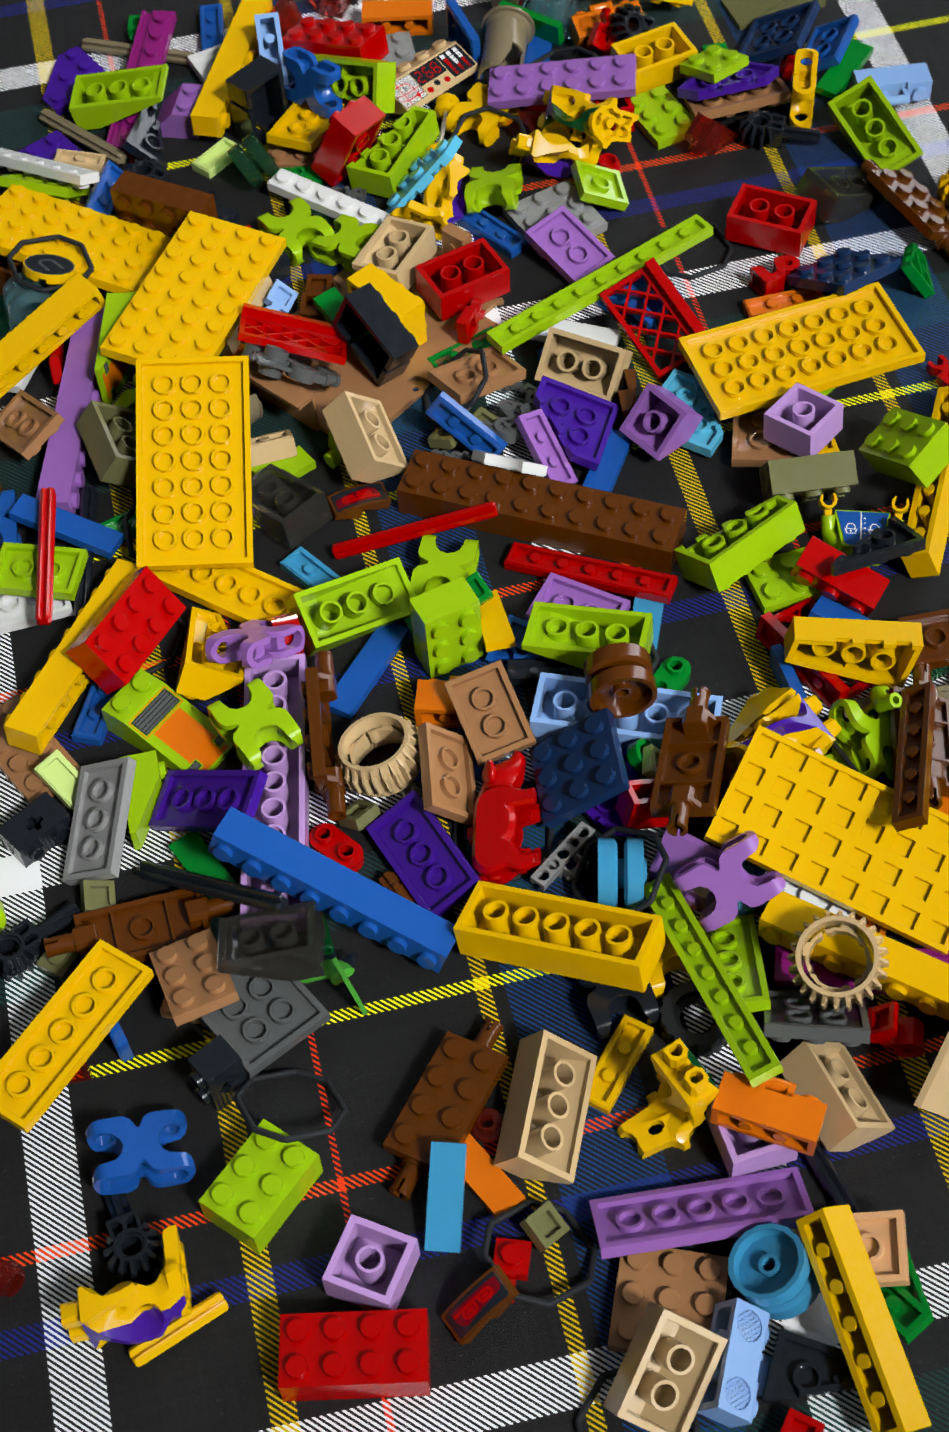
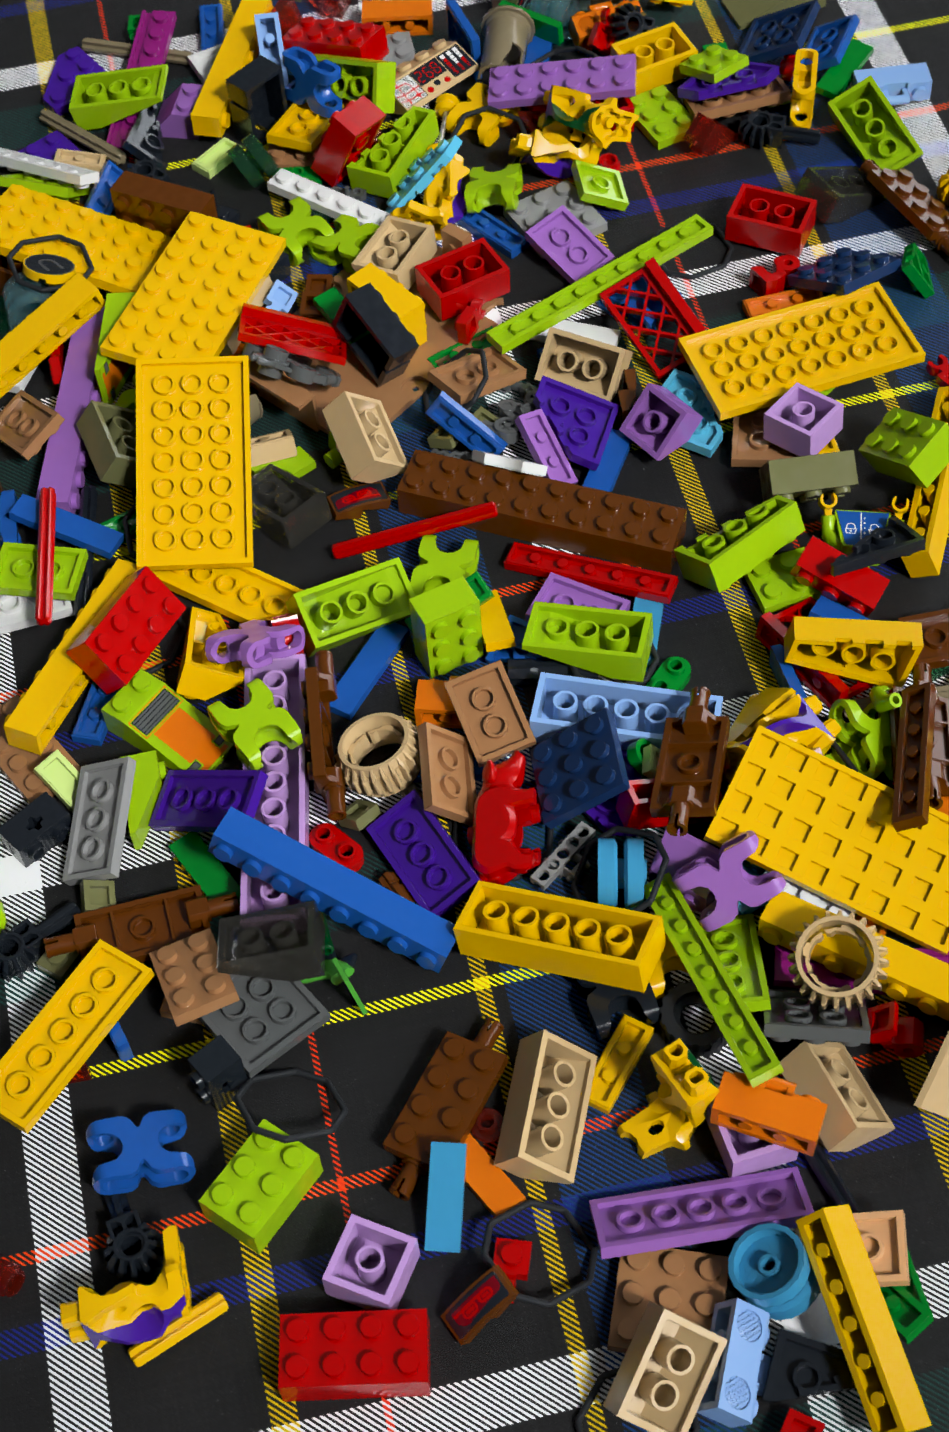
black axle [136,861,288,914] -> none
dark azure tile [280,546,340,589] -> none
olive plate [519,1200,570,1253] -> none
reddish brown wheel [583,642,657,719] -> none

